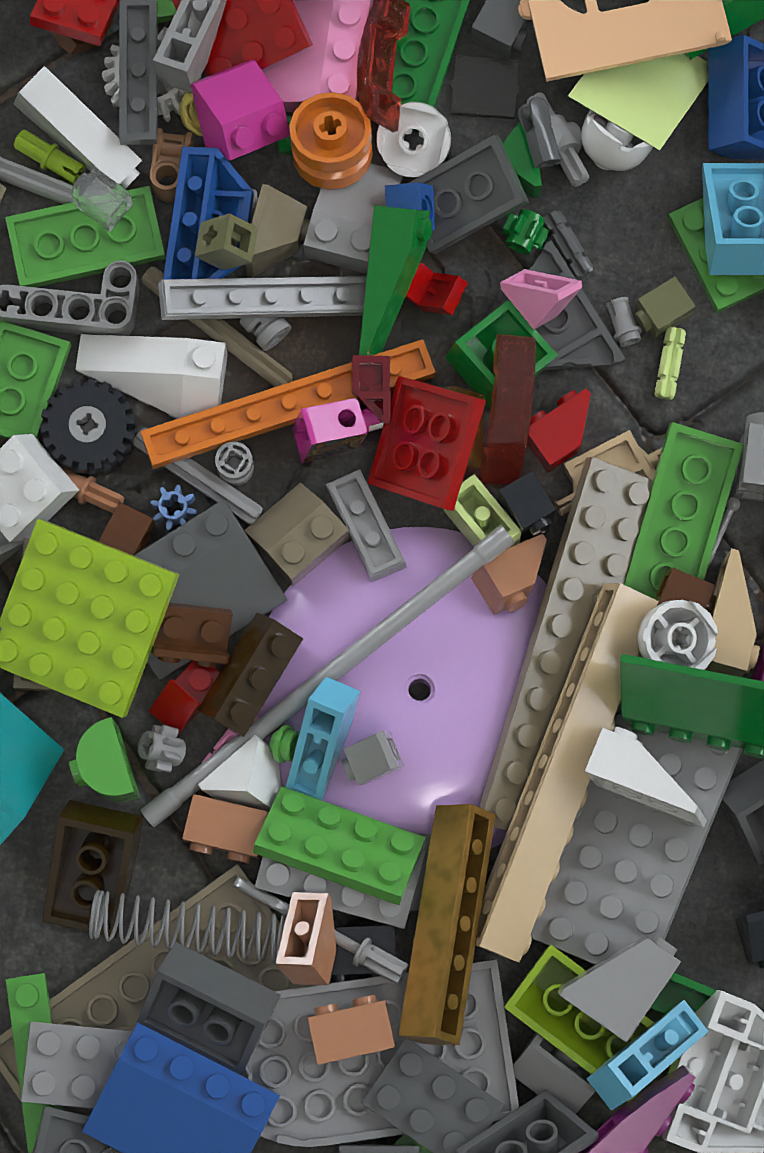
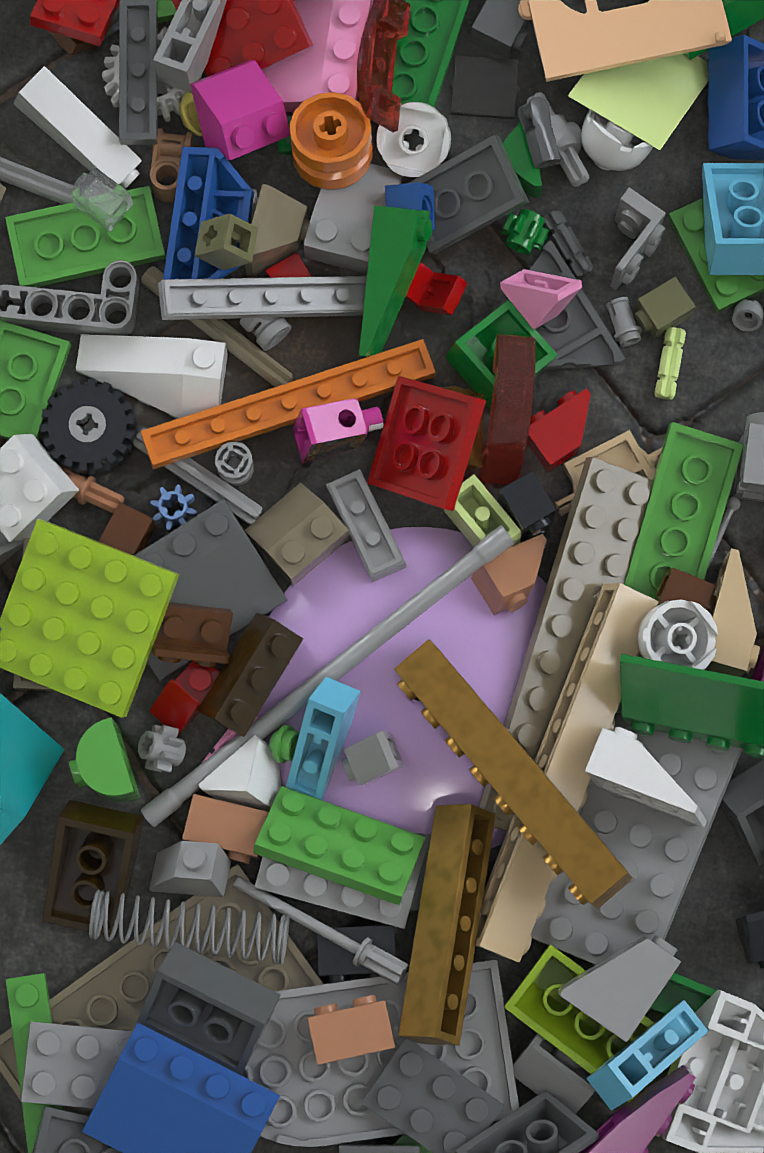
lime axle [14,130,85,185] -> none
nougat slope [275,892,337,986] -> none
dark red slope [352,355,391,425] -> none
none -> light grey slope [149,841,231,897]
none -> red tile [265,252,312,278]
none -> pearl gold brick [394,639,634,909]
none -> light grey bracket [610,187,666,291]
none -> light grey hinge [732,299,763,331]

